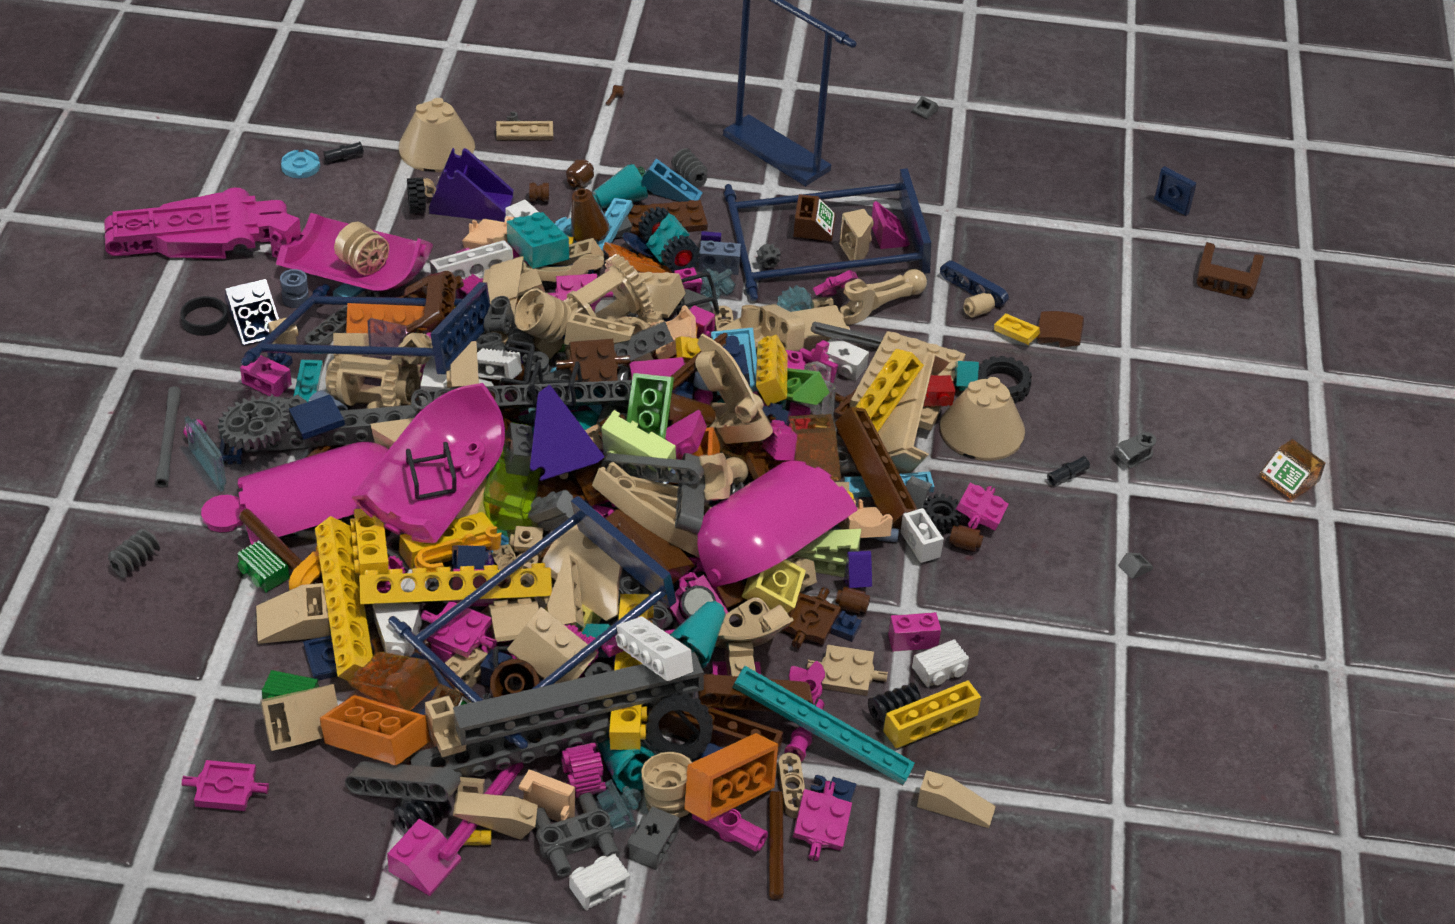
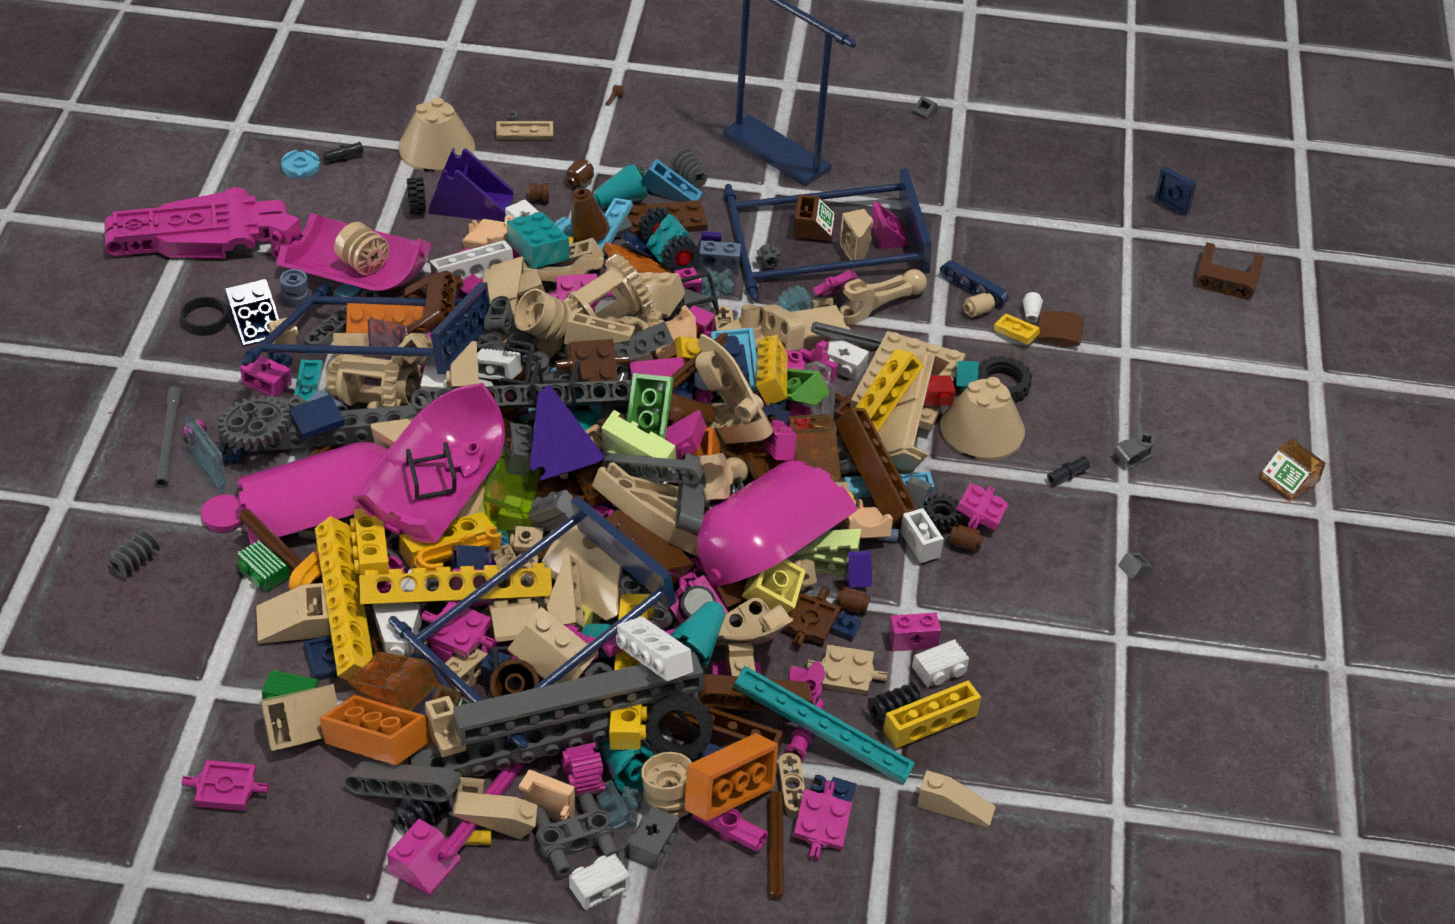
tan pin [423,178,436,197] -> none
none -> white cone [1023,292,1043,323]

